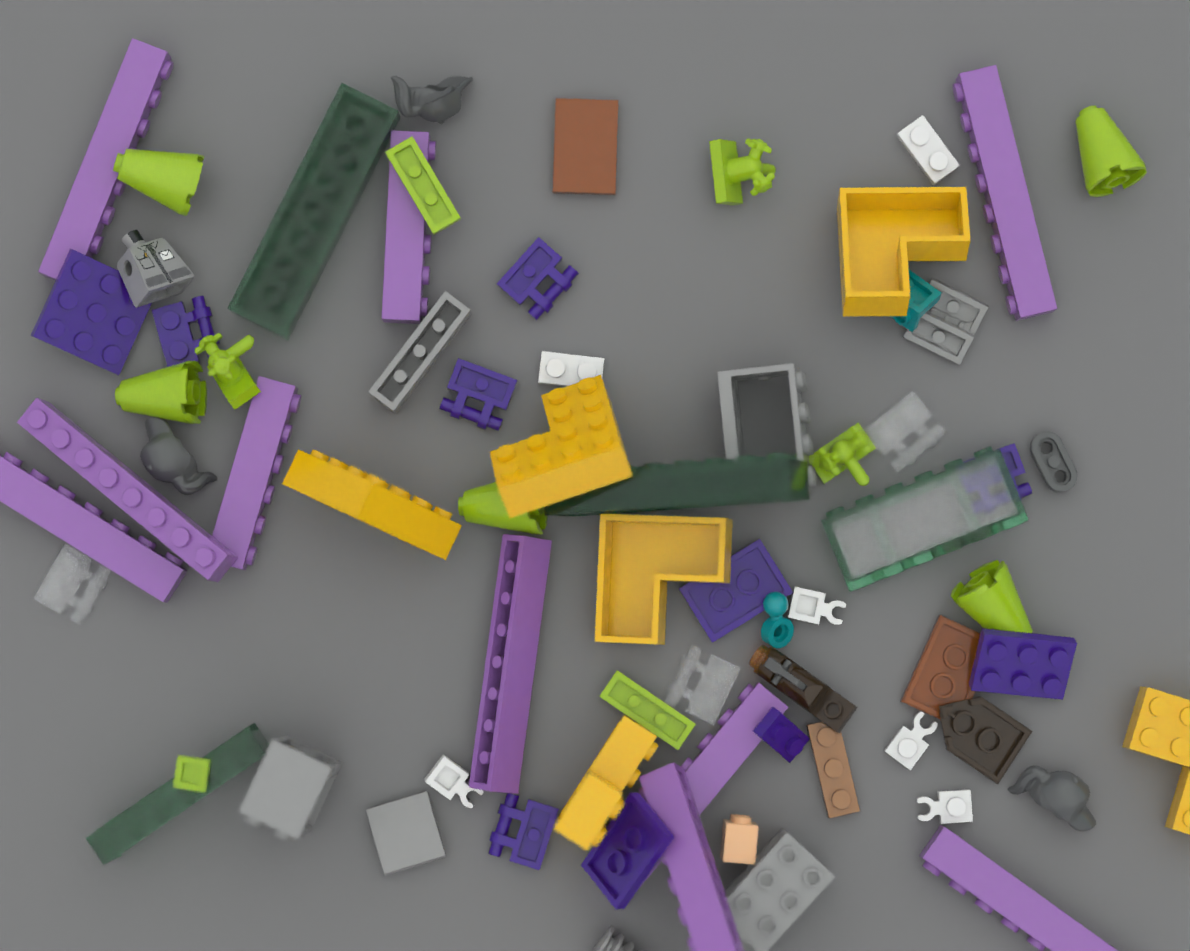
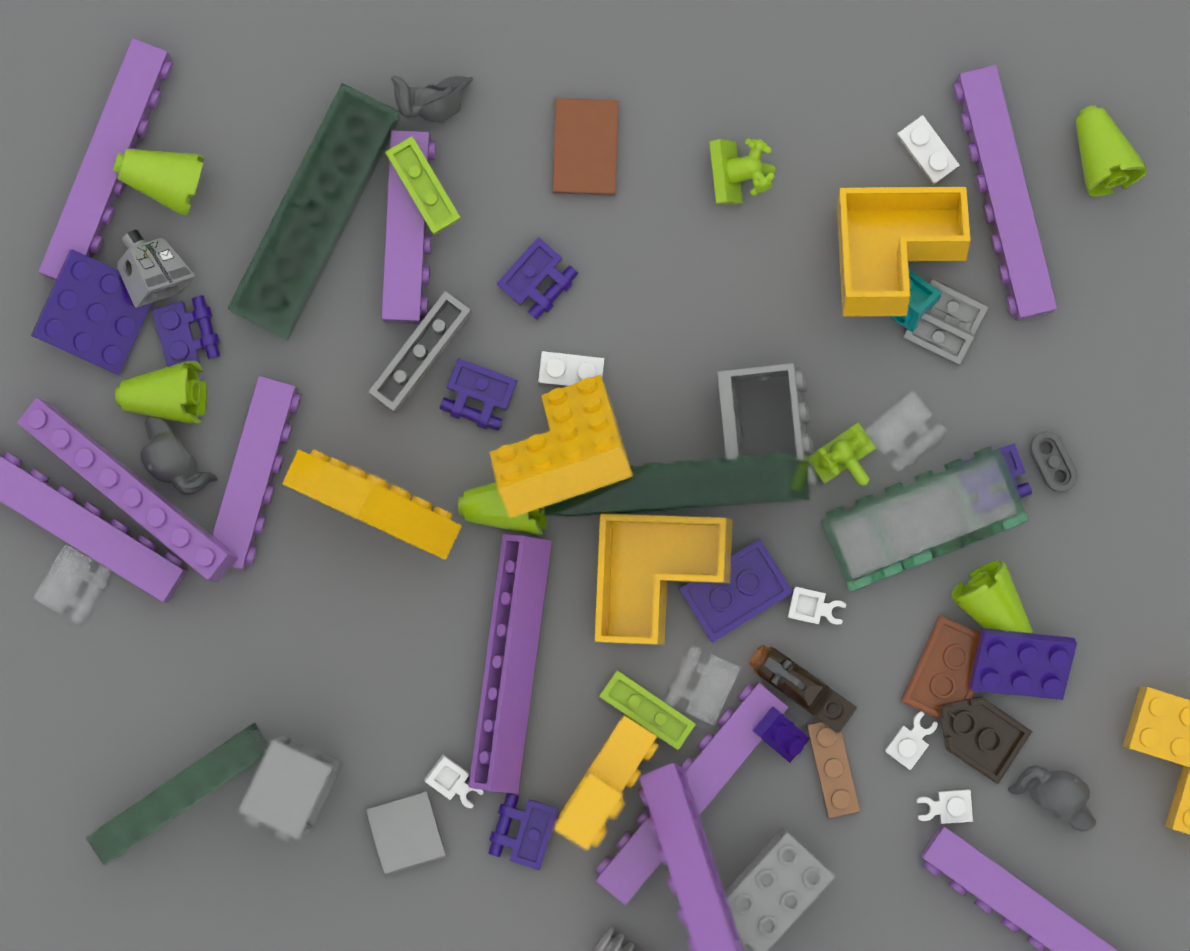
lime tile [173,755,212,792] -> none
lime piece [194,333,261,410] -> none
dark purple plate [581,792,675,909] -> none
light nougat brick [720,814,758,865] -> none
teal plate [761,592,794,648] -> none

